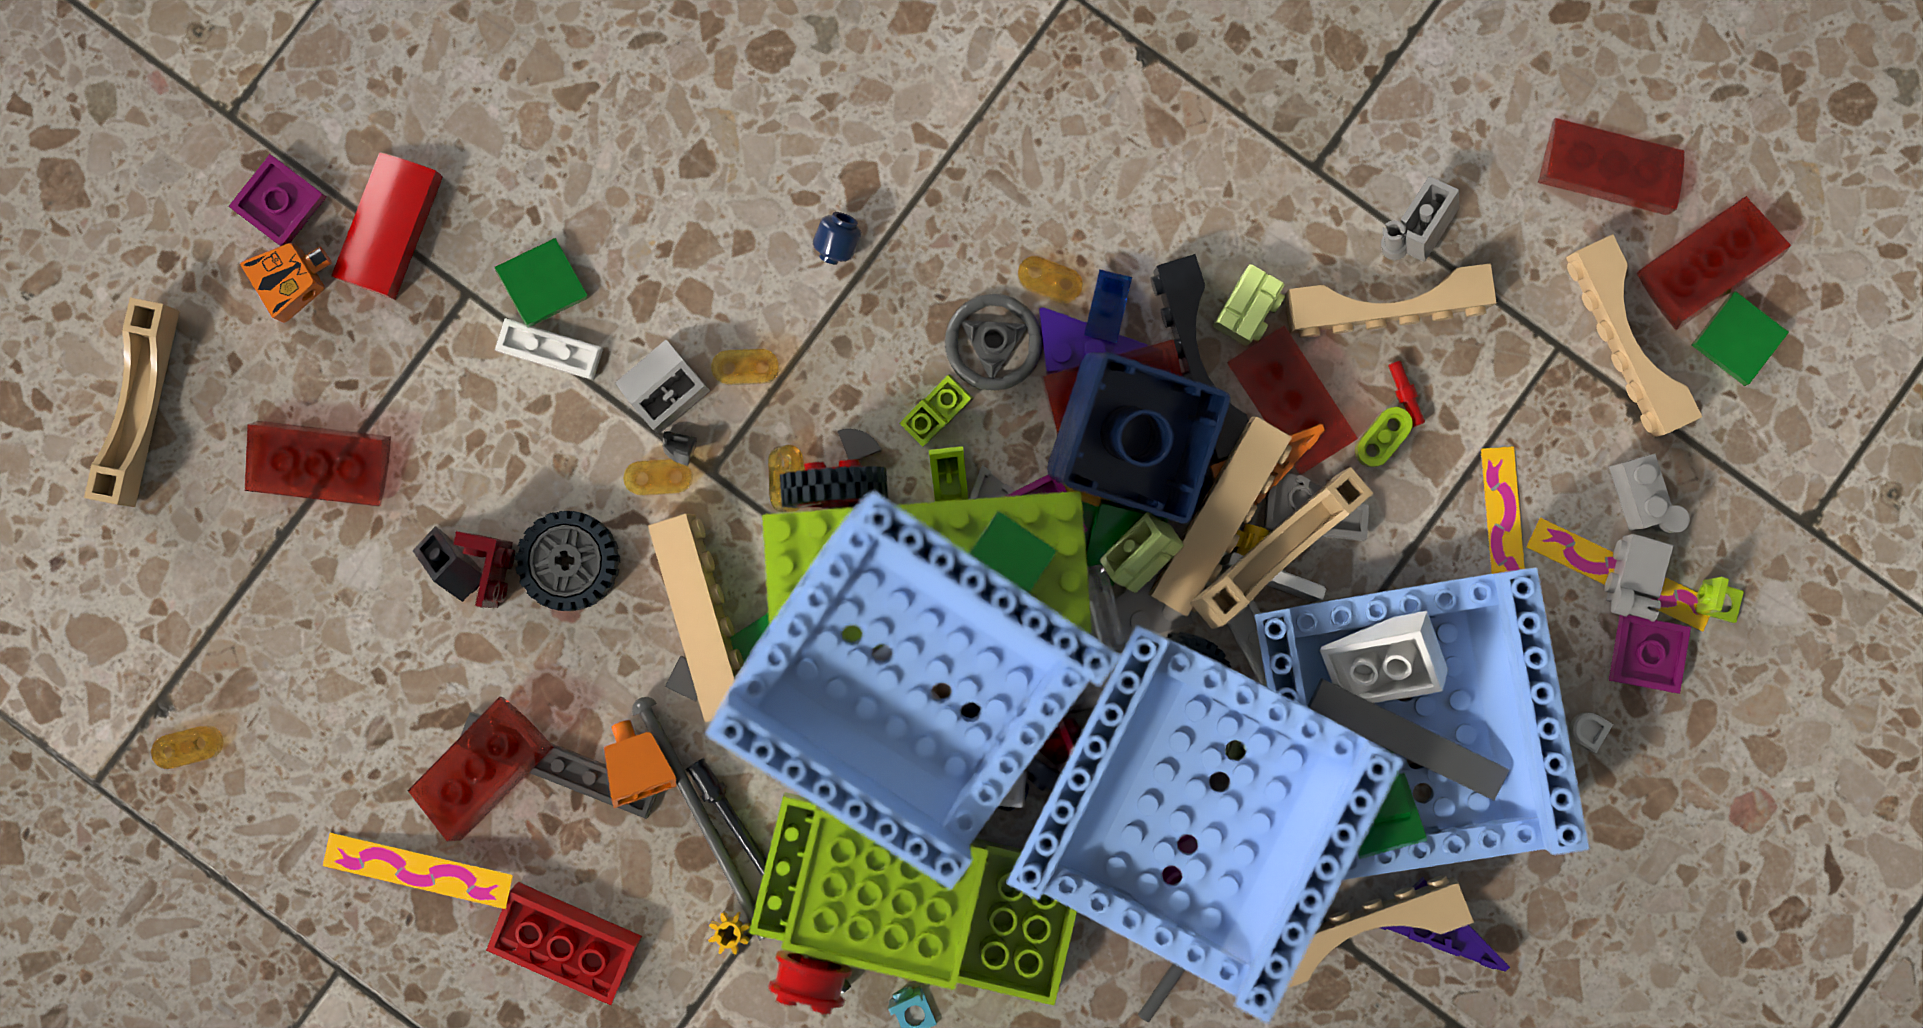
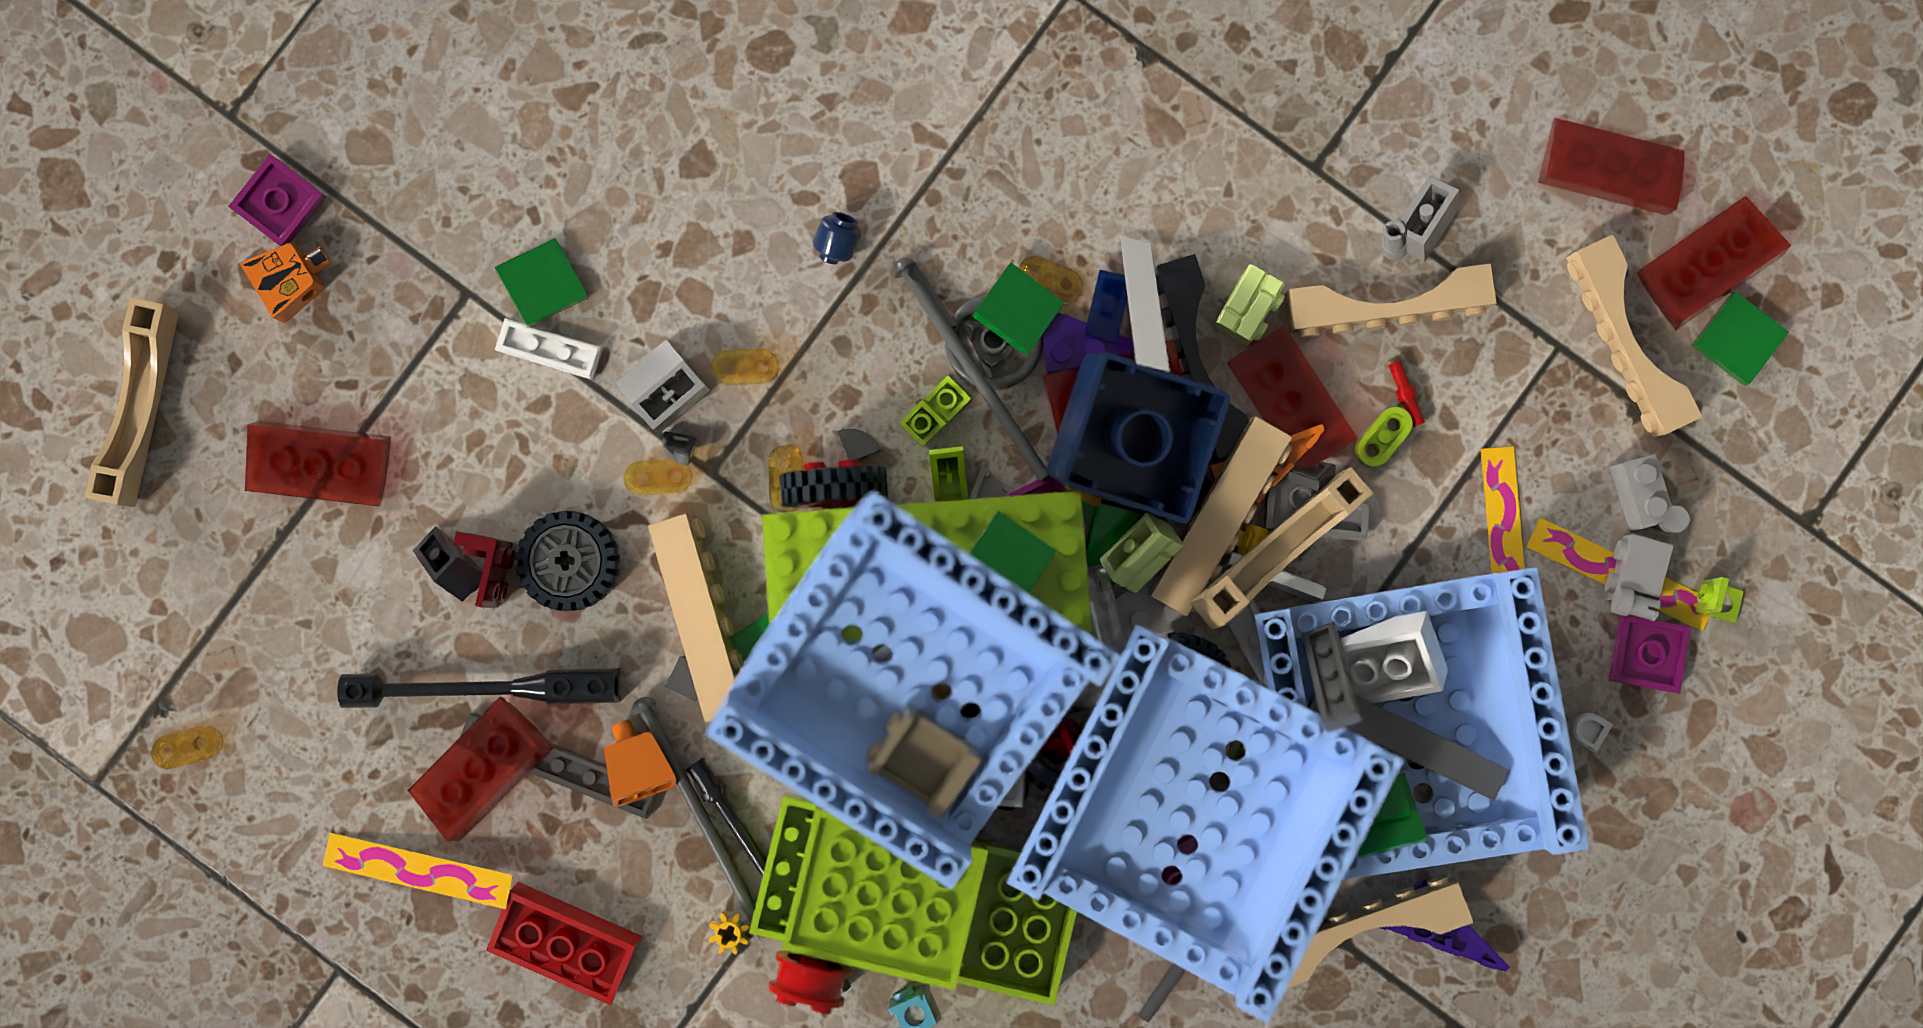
red slope [331,152,443,300] -> none
none -> black bar [337,668,621,708]
none -> dark tan panel [866,704,981,819]
none -> dark grey bar [893,258,1049,482]
none -> green tile [972,262,1065,356]
none -> white sticker [1120,235,1170,372]
none -> dark grey tile [1288,462,1336,491]
none -> dark grey tile [1302,622,1362,733]

